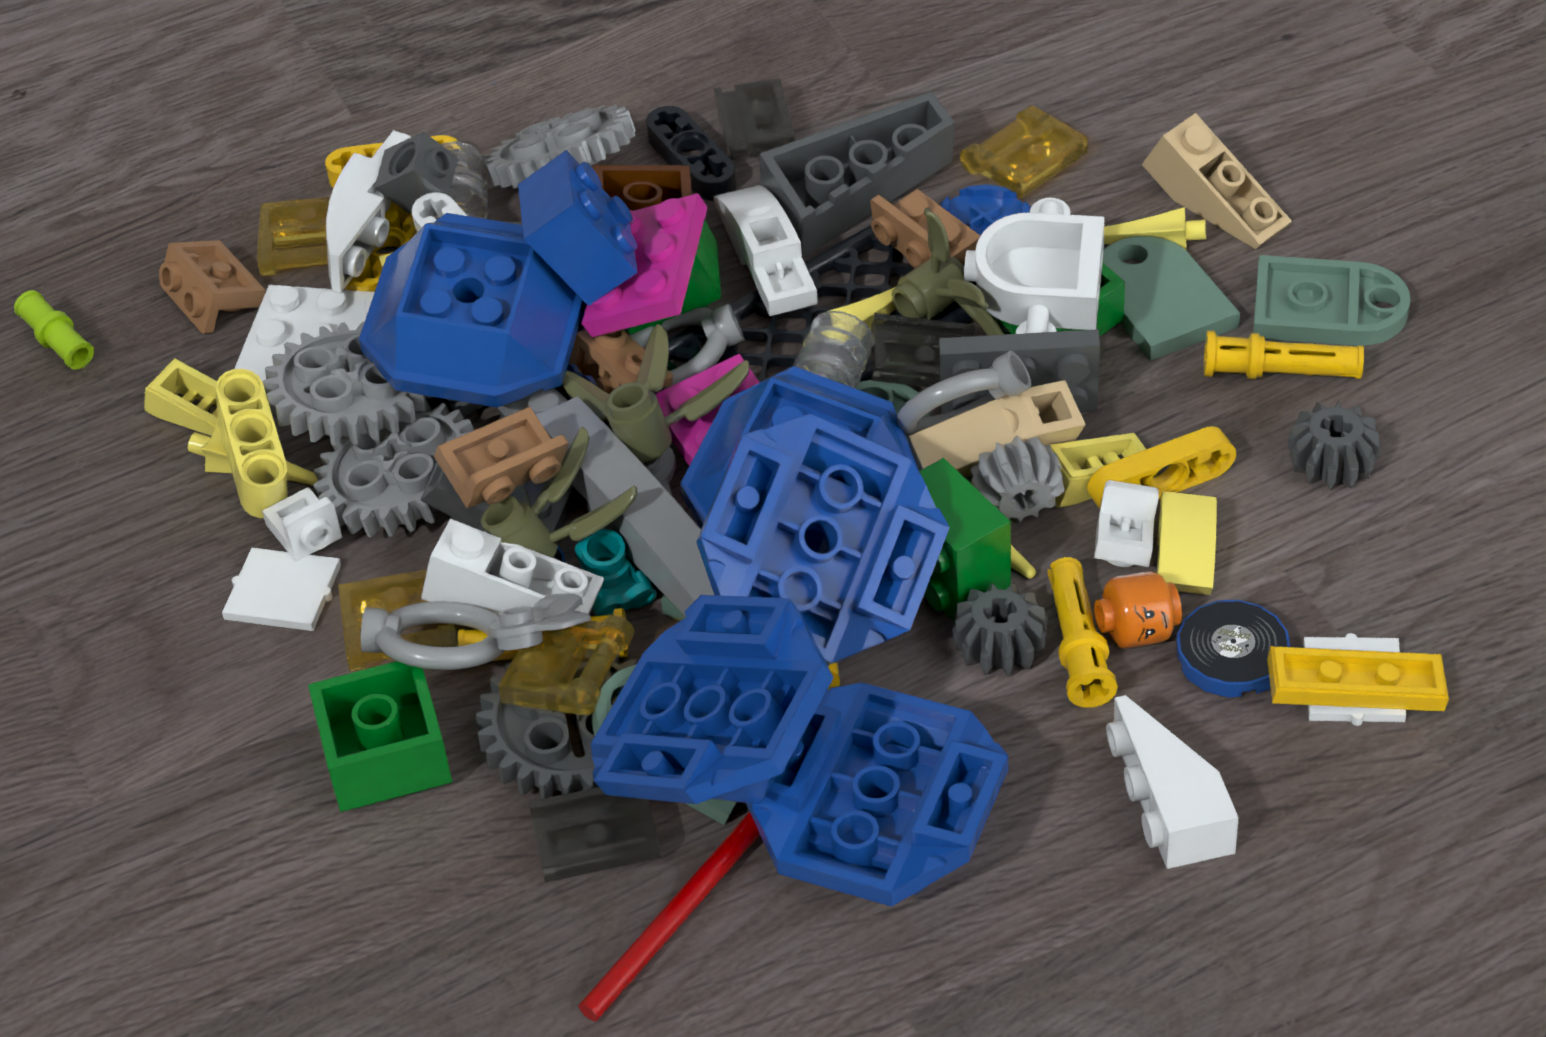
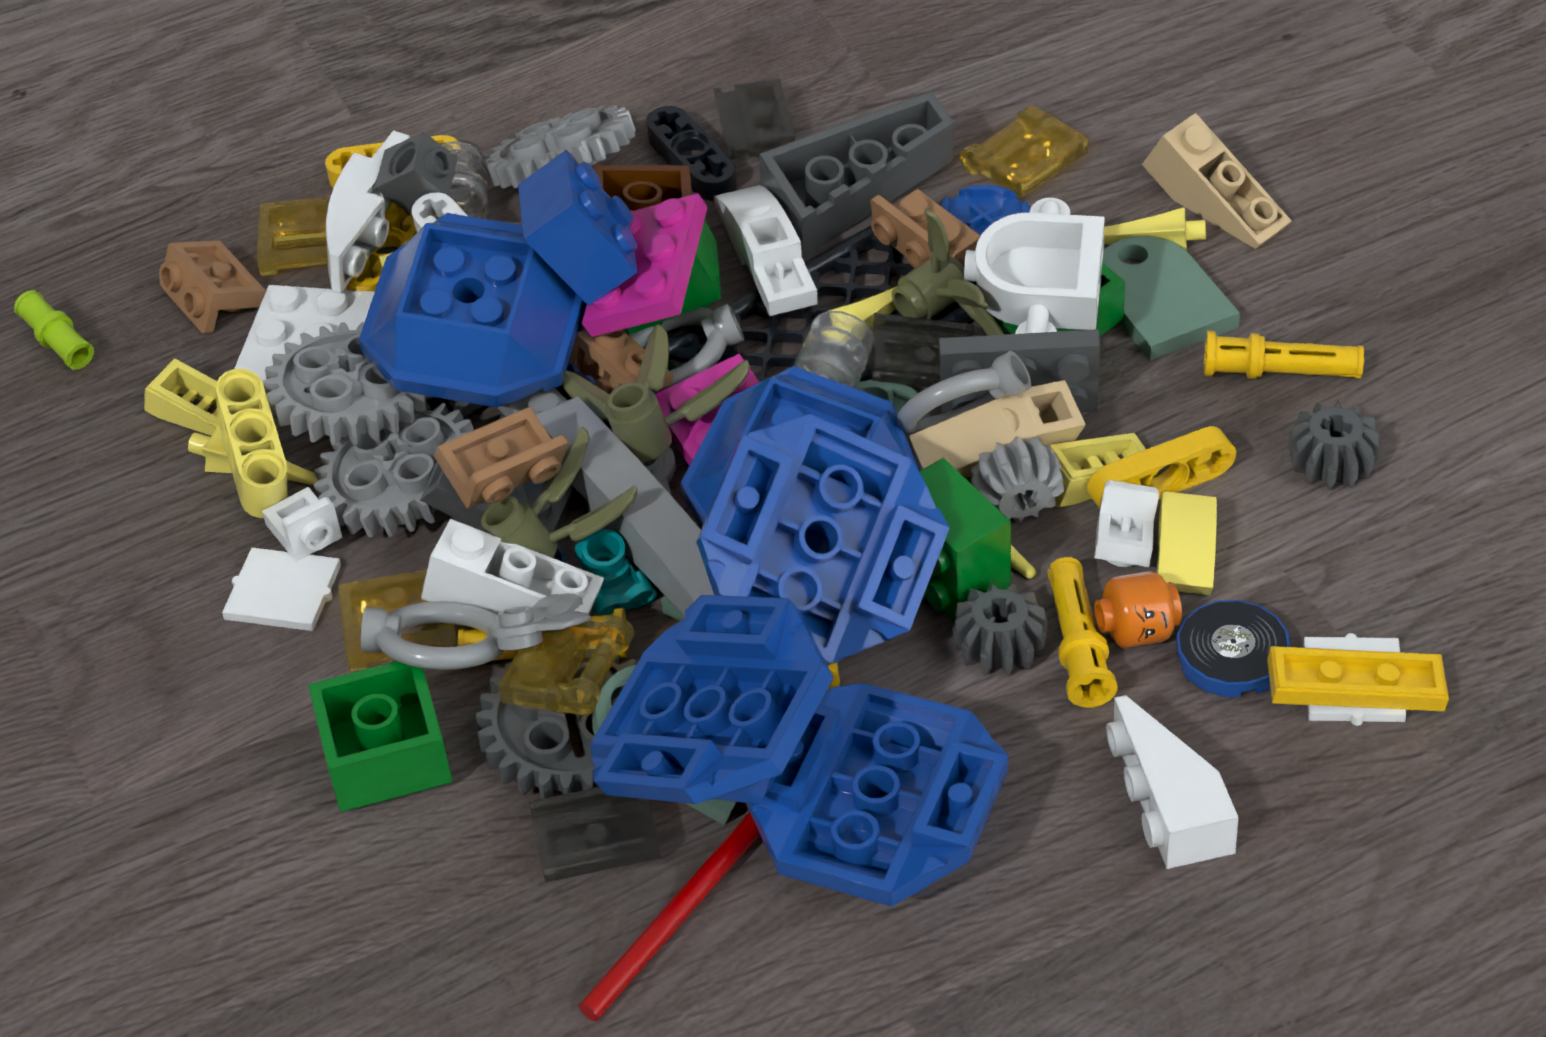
sand green tile [1253,255,1411,346] -> none

